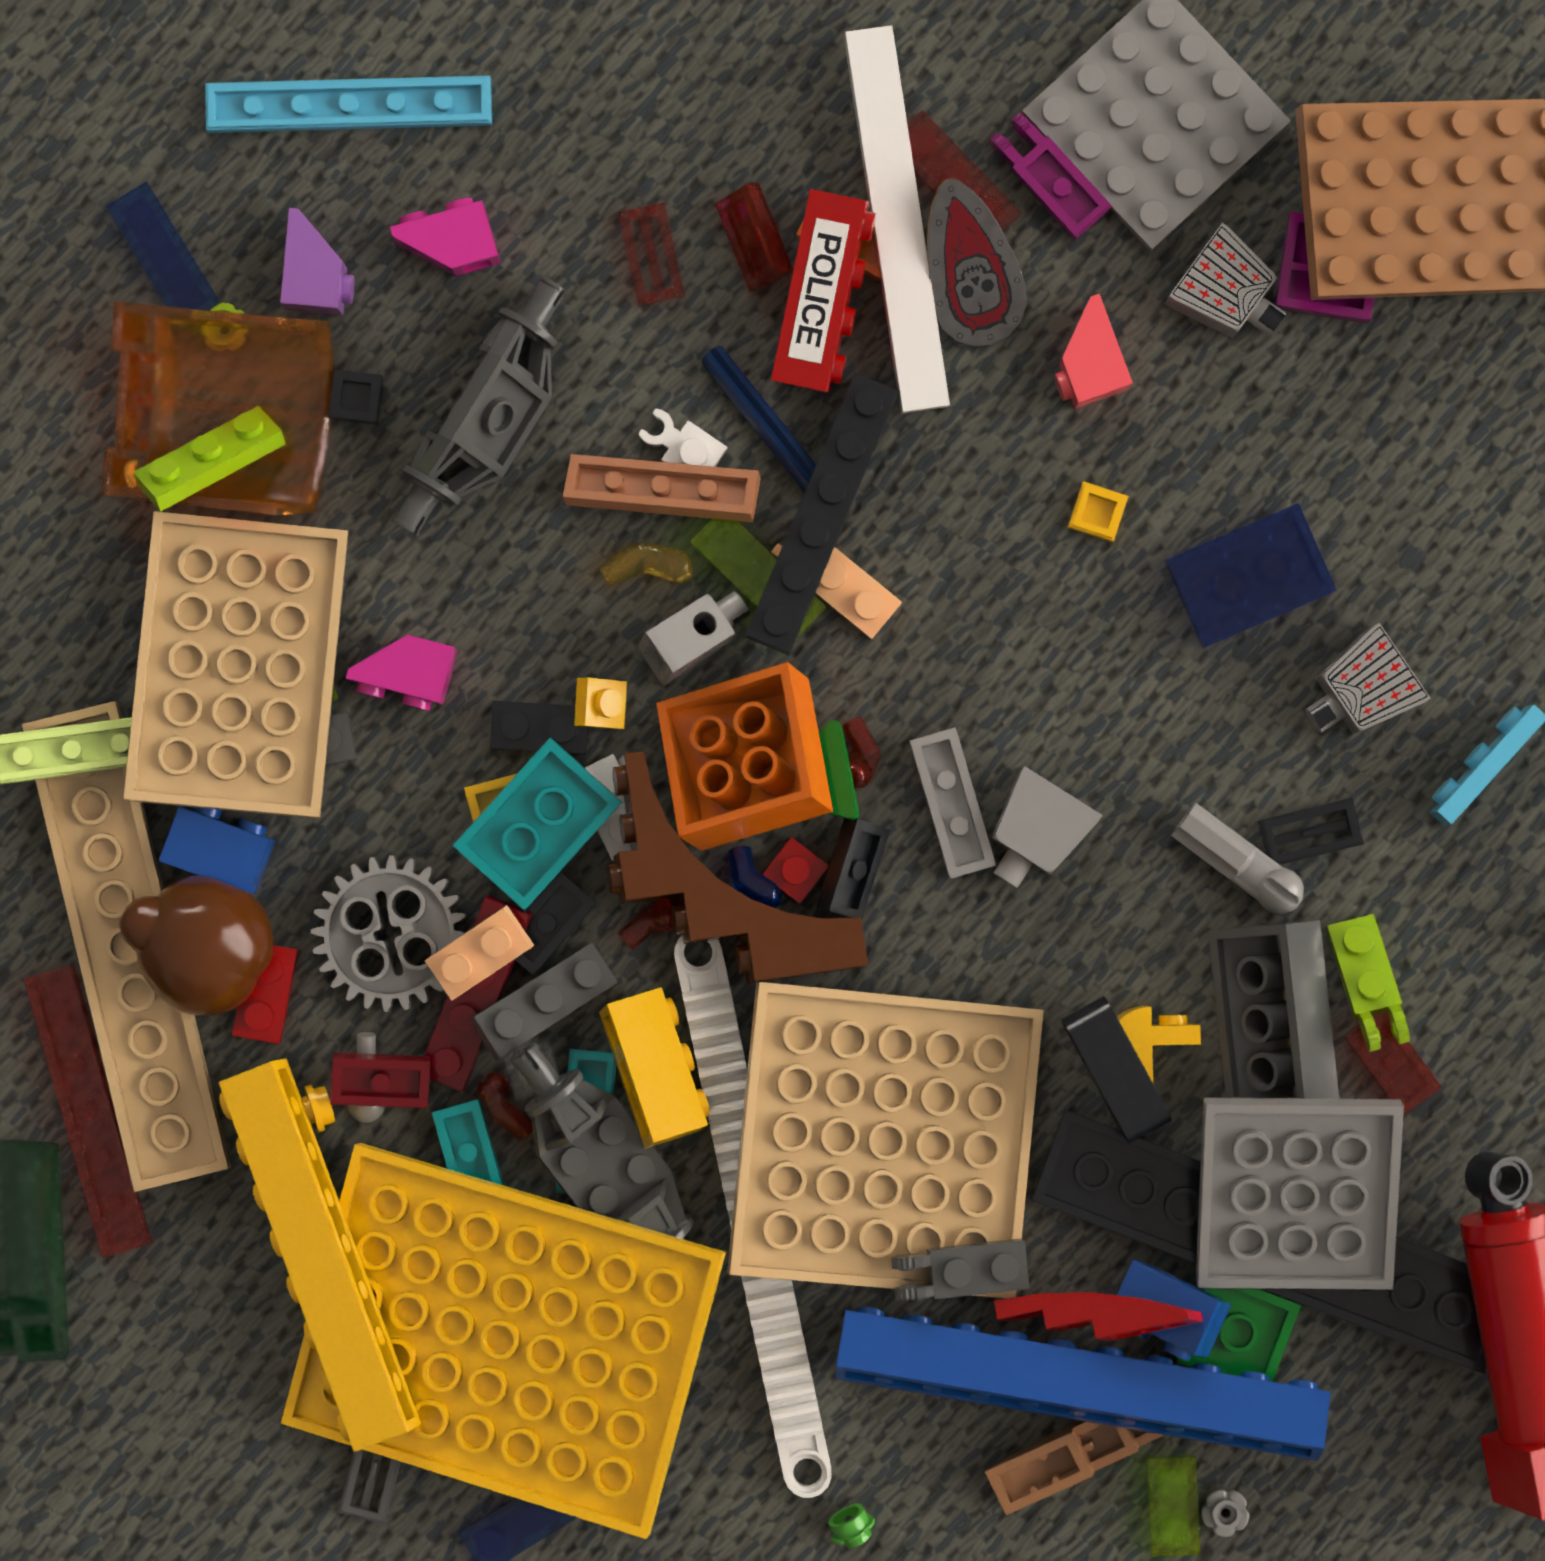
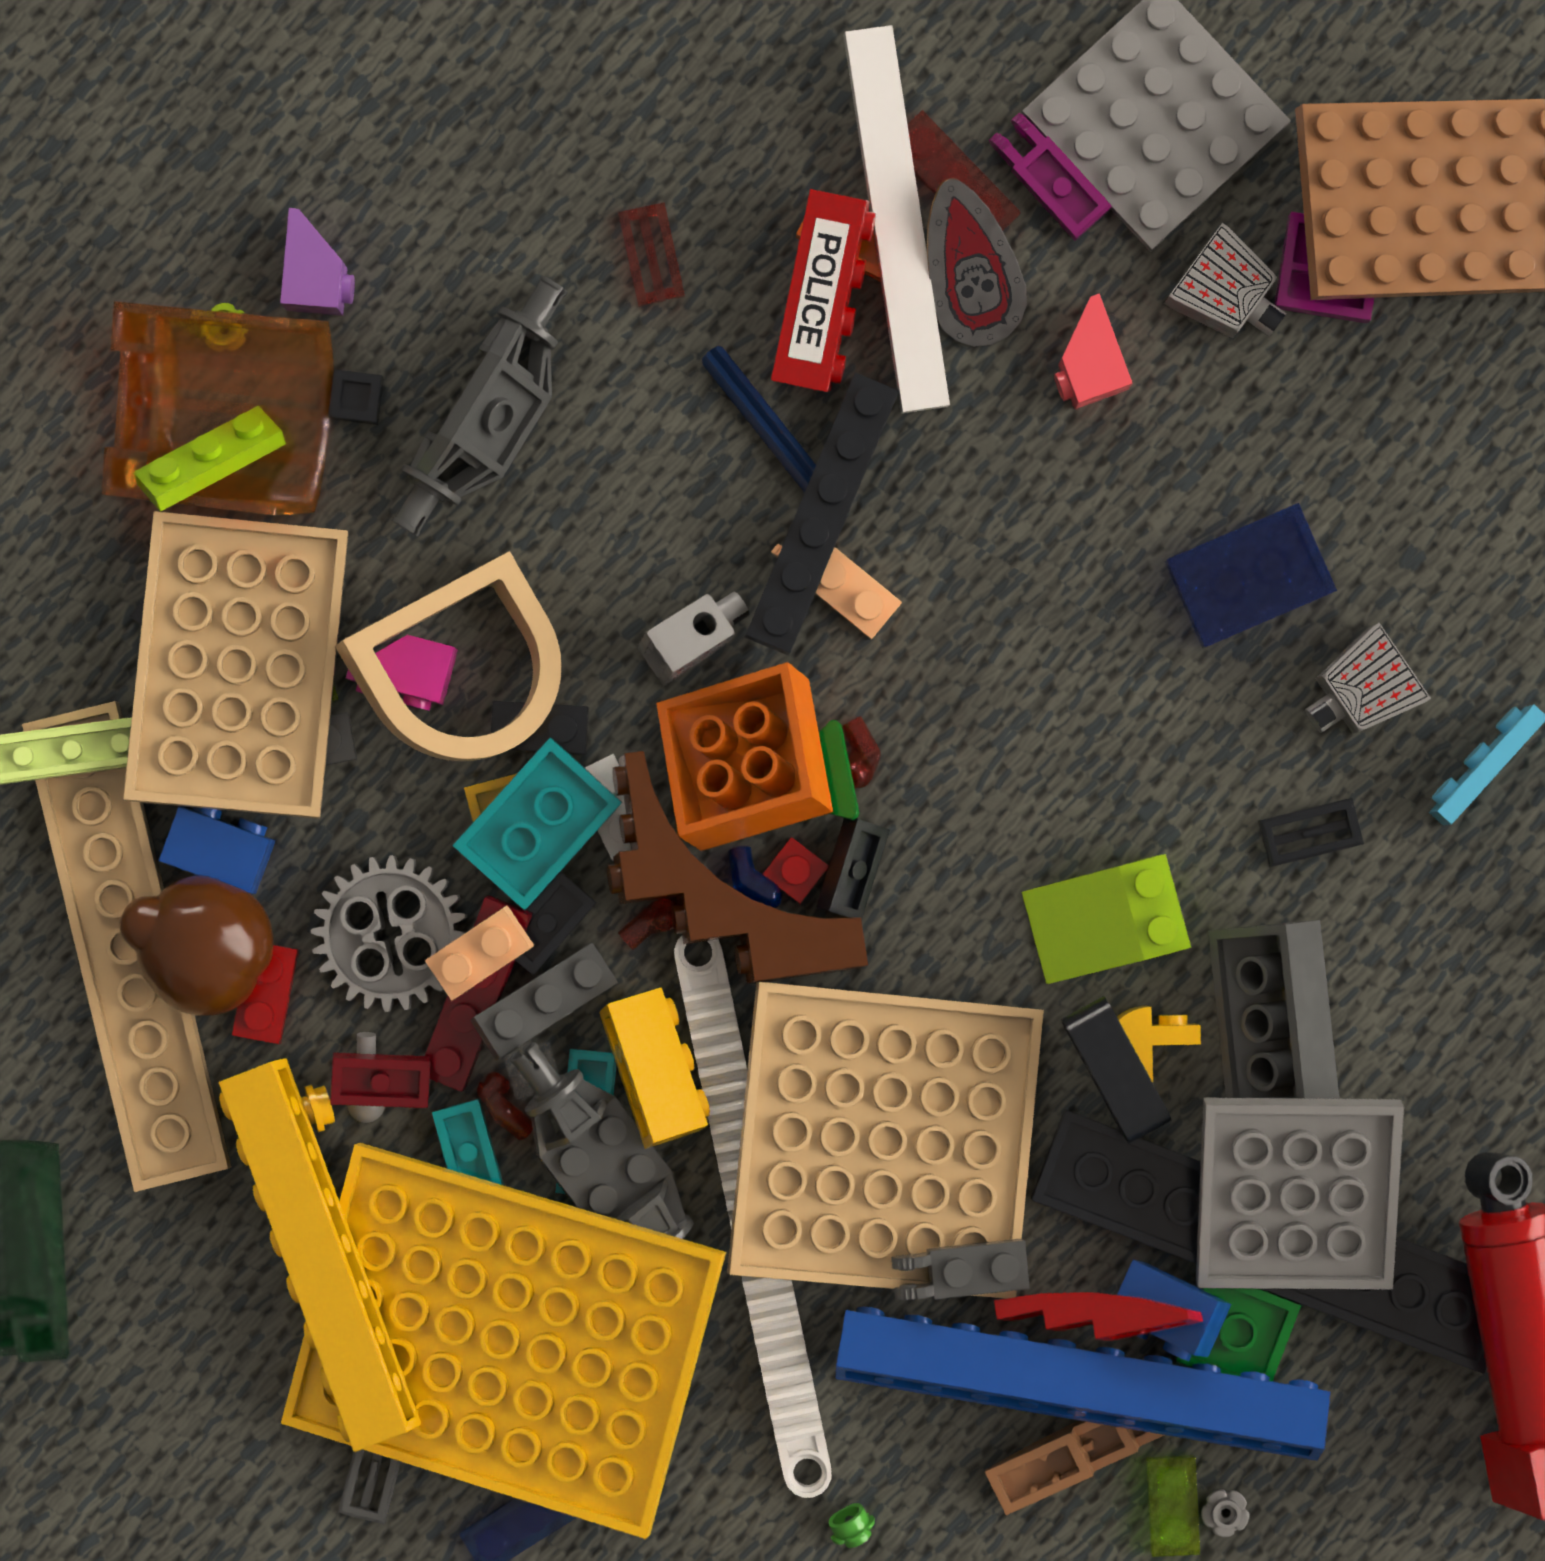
clear red plate [24,965,153,1258] -> none
clear blue tile [106,181,221,329] -> none
medium azure tile [205,76,492,133] -> none
dark pink slope [390,198,501,277] -> none
nougat plate [563,454,761,522] -> none
yellow plate [574,677,627,729] -> none
clear yellow arm [599,542,693,587] -> none
white plate [638,409,728,467] -> none
clear neon green plate [690,519,826,640] -> none
clear red plate [715,182,793,292] -> none
light grey plate [909,727,996,879] -> none
light grey torso [991,766,1102,888] -> none
yellow tile [1067,481,1128,543] -> none
light grey piece [1171,802,1304,915] -> none
lime hinge [1326,914,1410,1052] -> none
clear red plate [1343,1012,1442,1115] -> none
none -> tan window [335,551,561,761]
none -> lime slope [1021,854,1191,984]

